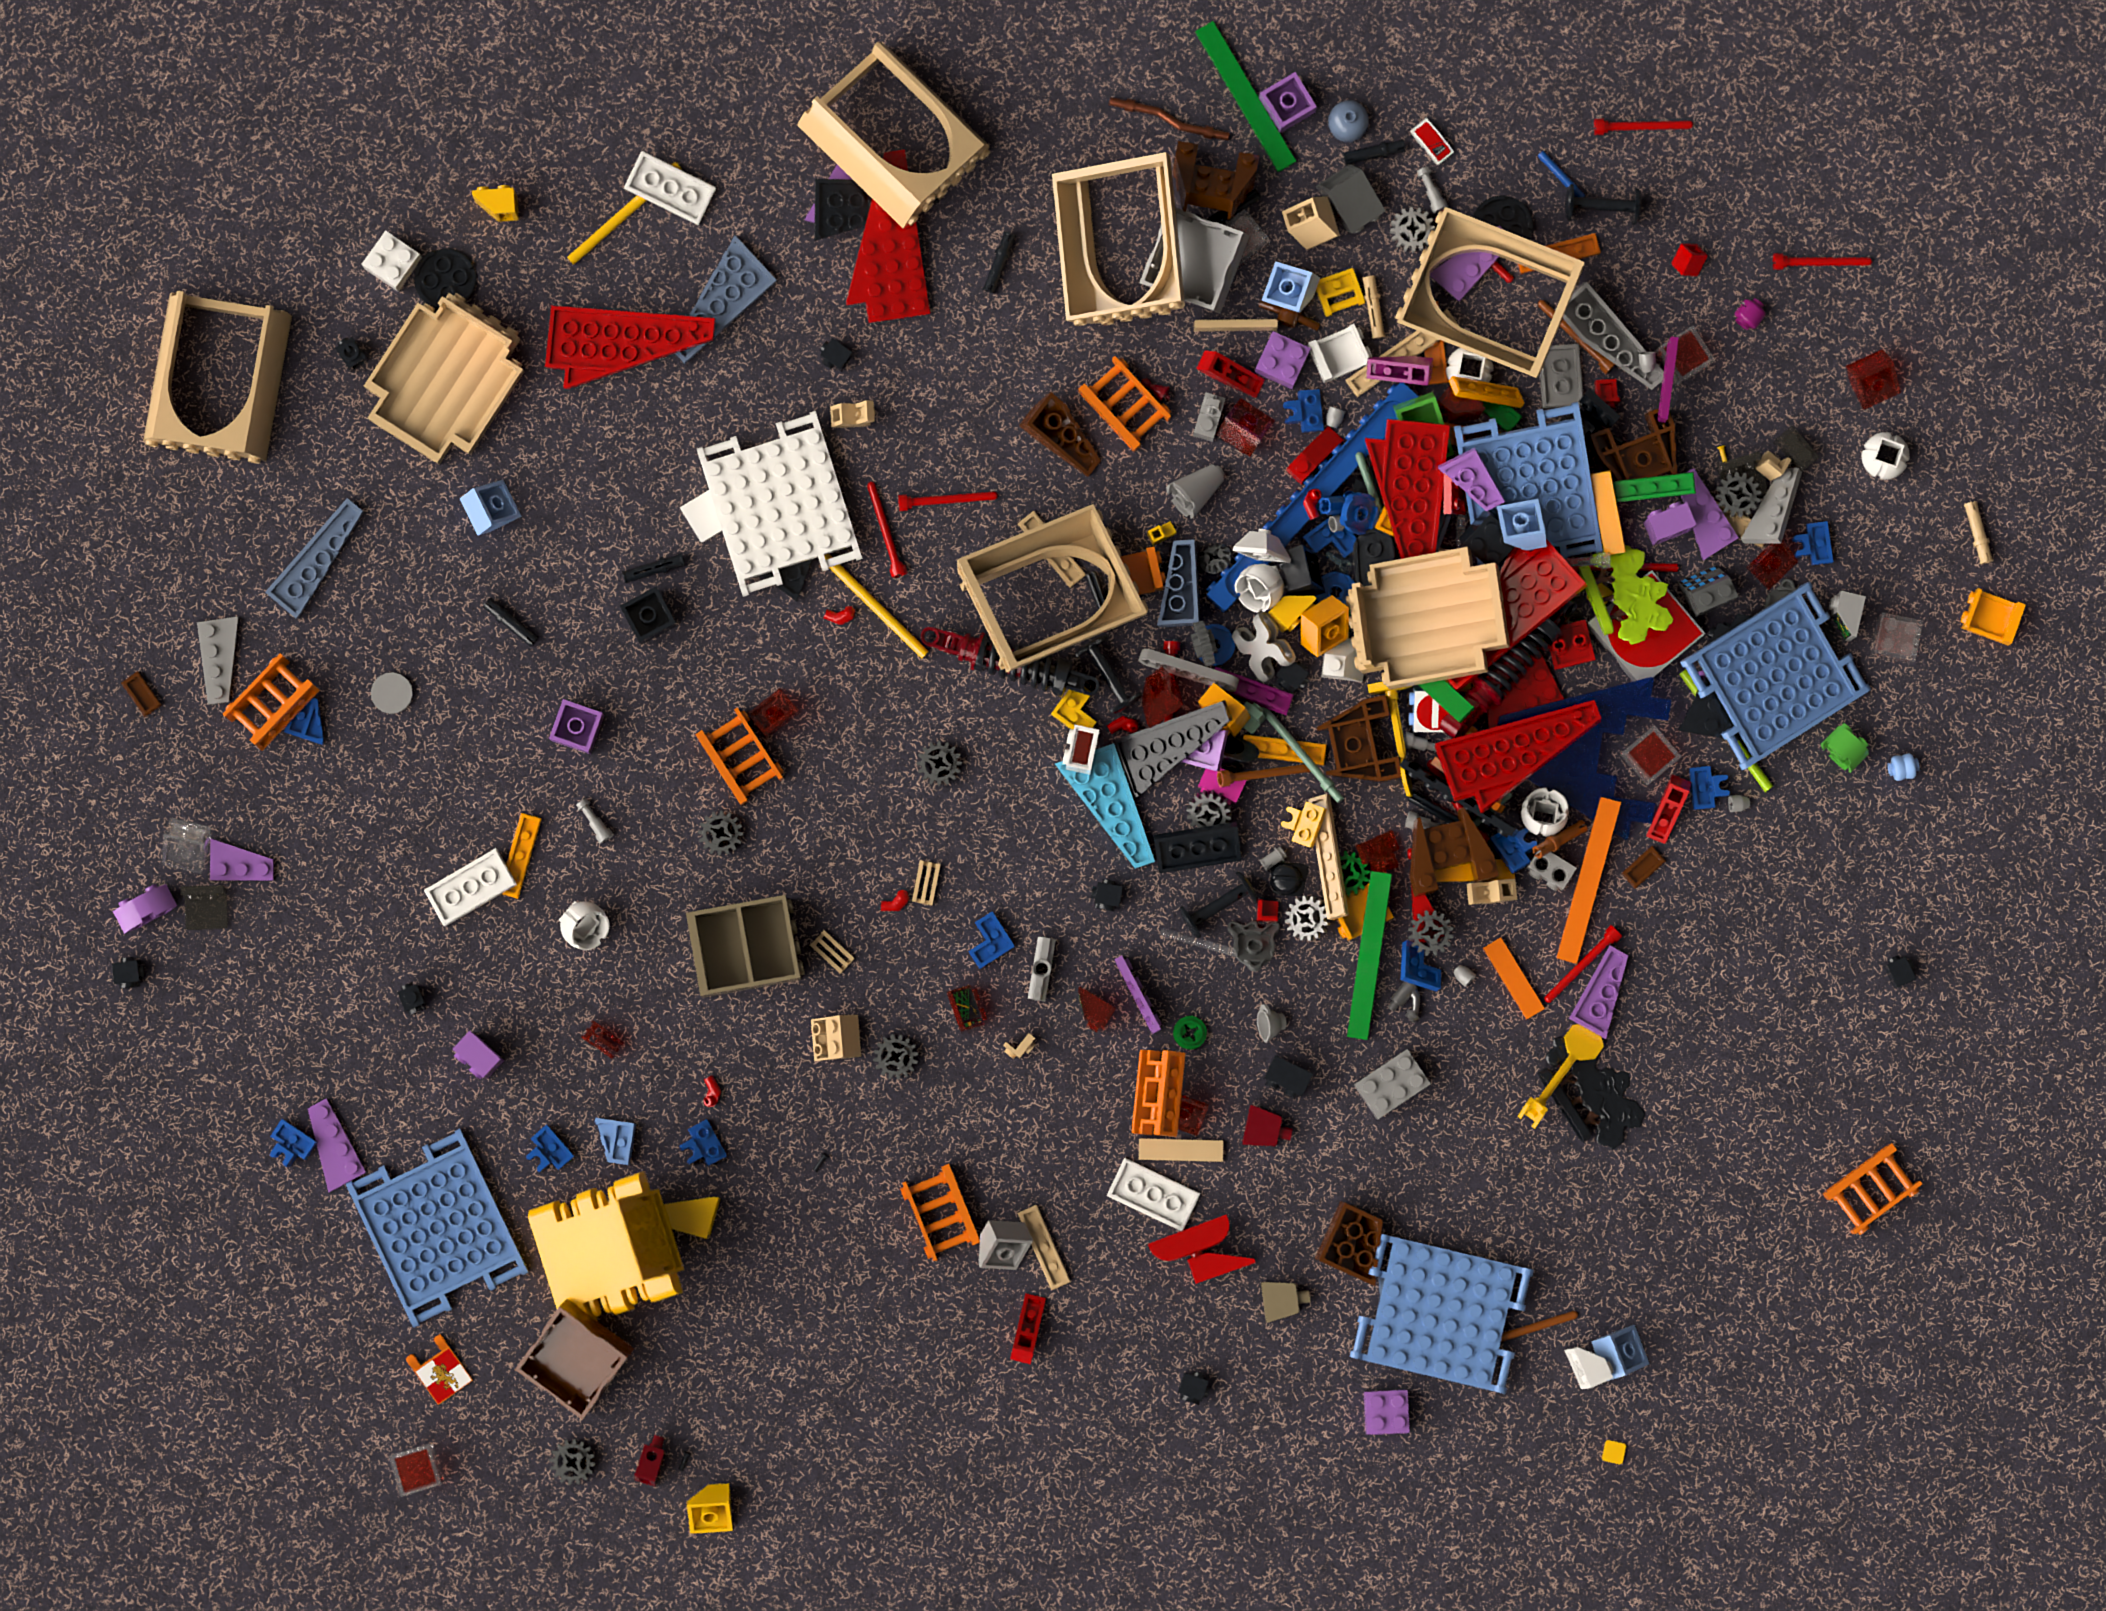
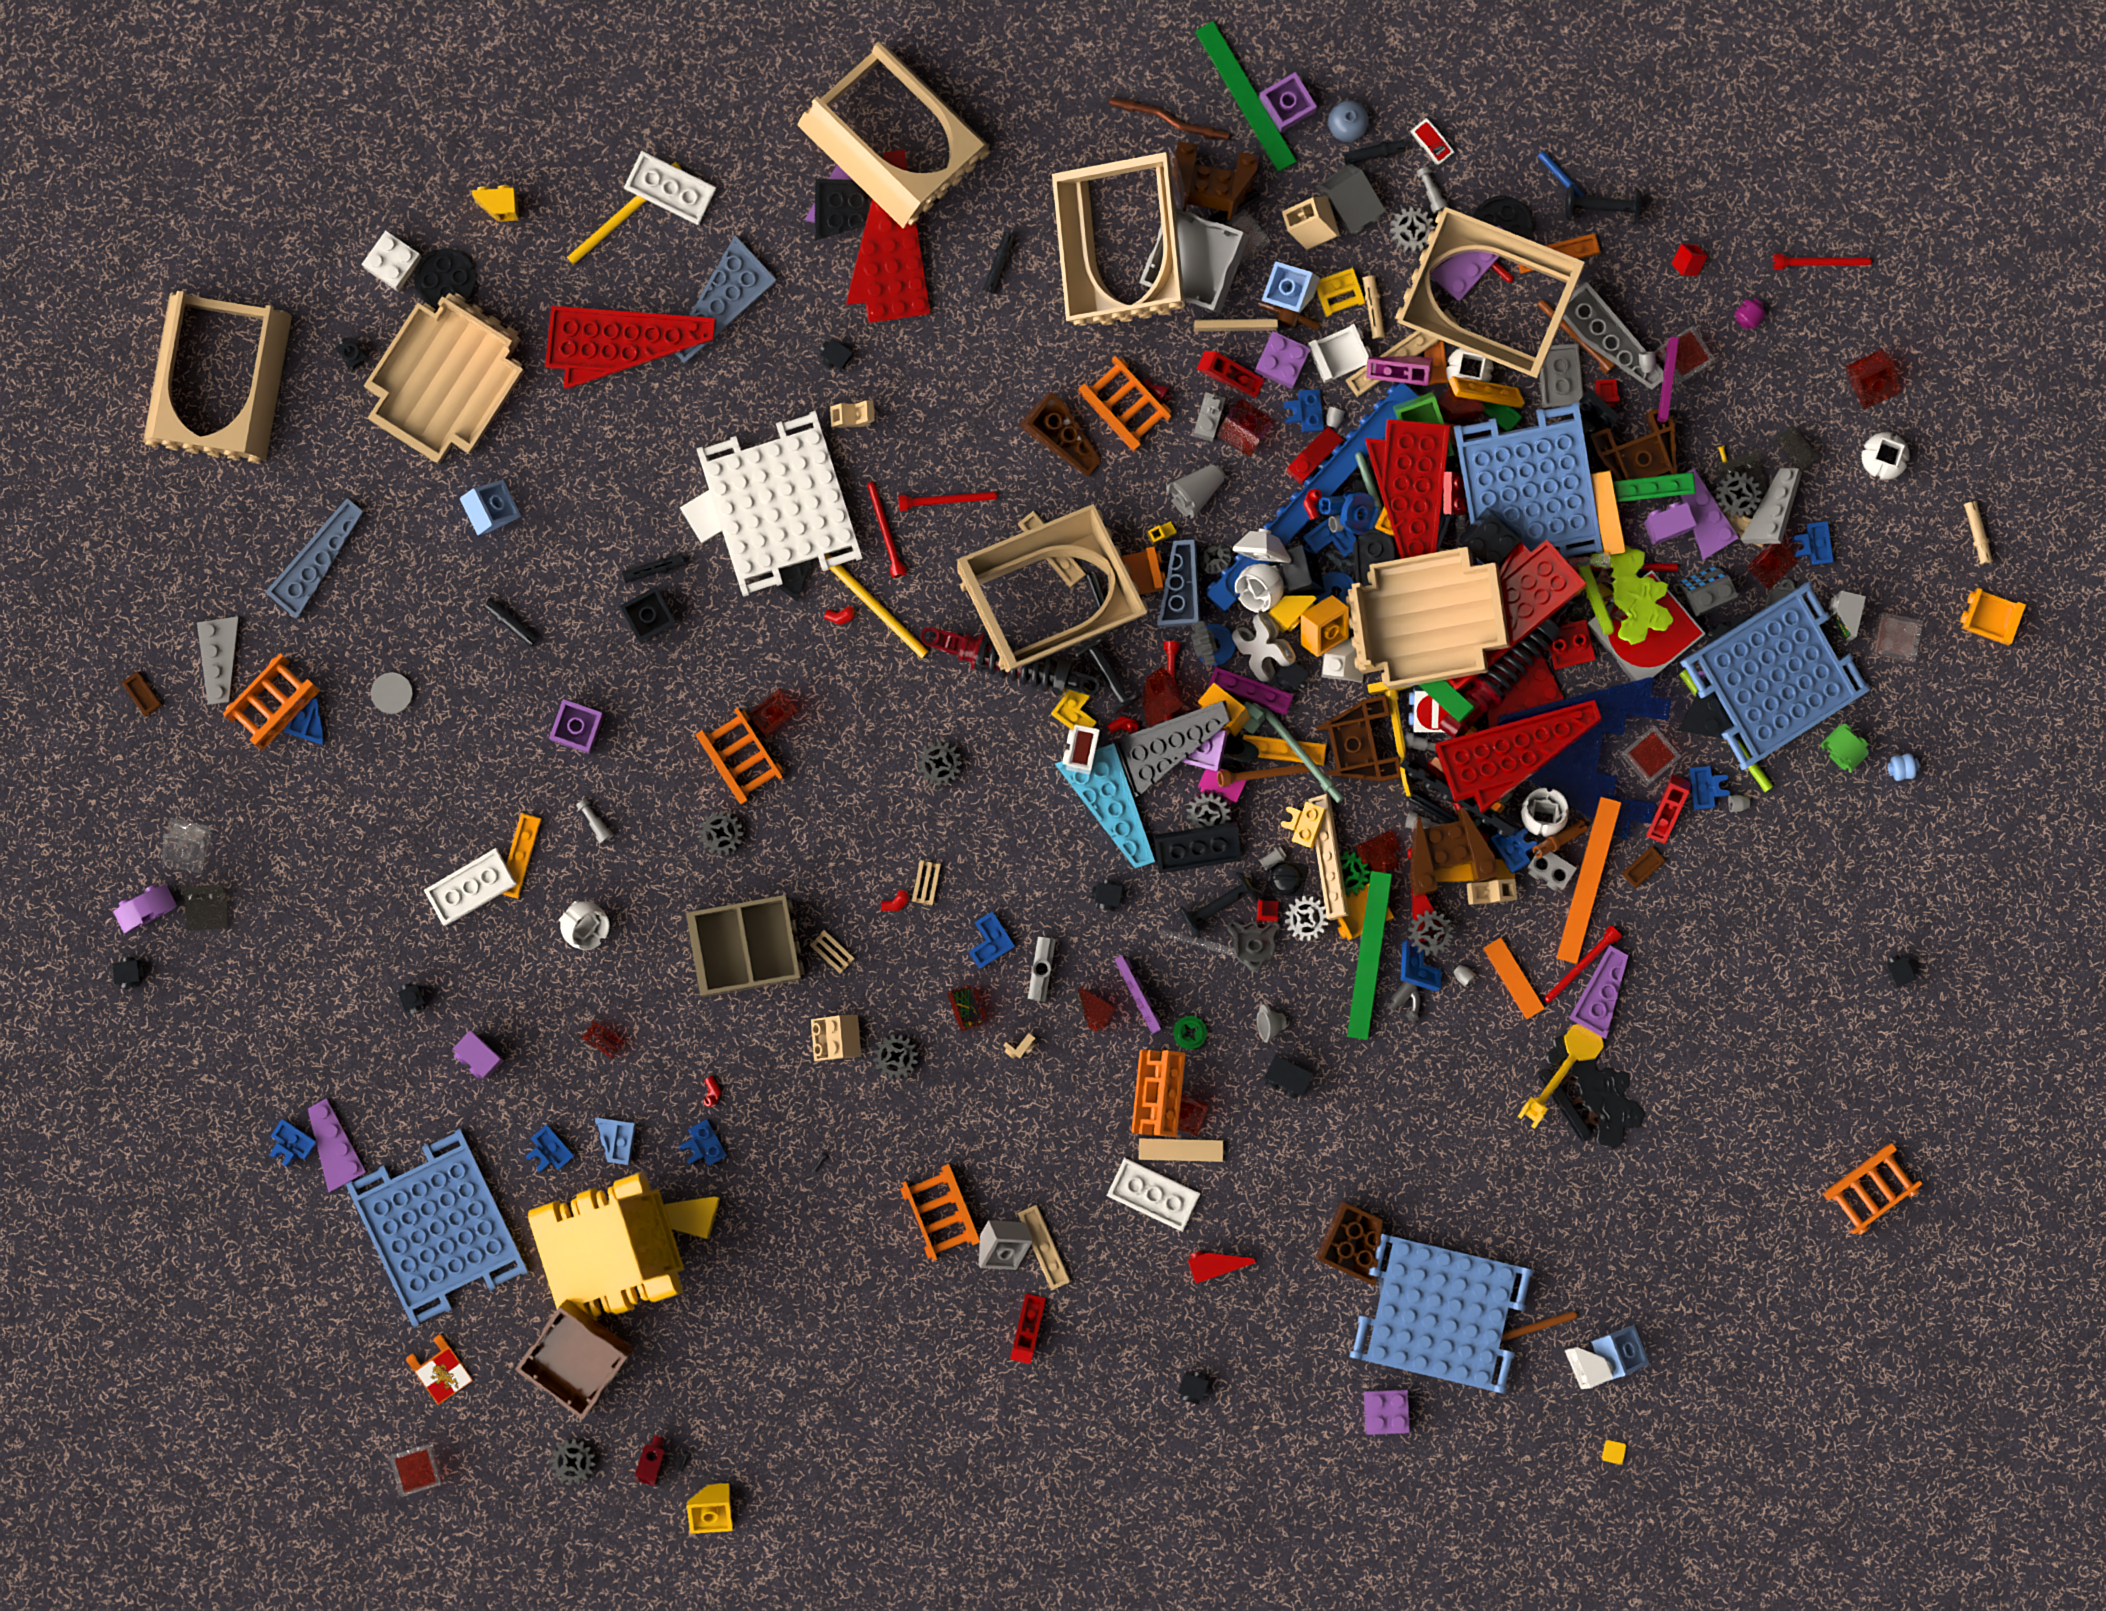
medium lavender wing [210,839,274,881] -> none
light grey beam [1139,649,1239,692] -> none
red brick [1148,1215,1229,1261] -> none
dark red torso [1242,1105,1293,1146] -> none
dark tan torso [1261,1282,1310,1322] -> none
light grey brick [1354,1049,1431,1119] -> none
medium lavender wing [1438,447,1505,511] -> none
light blue slope [1497,499,1547,550] -> none
red piece [1594,118,1693,135] -> none
tan panel [1755,451,1792,481] -> none

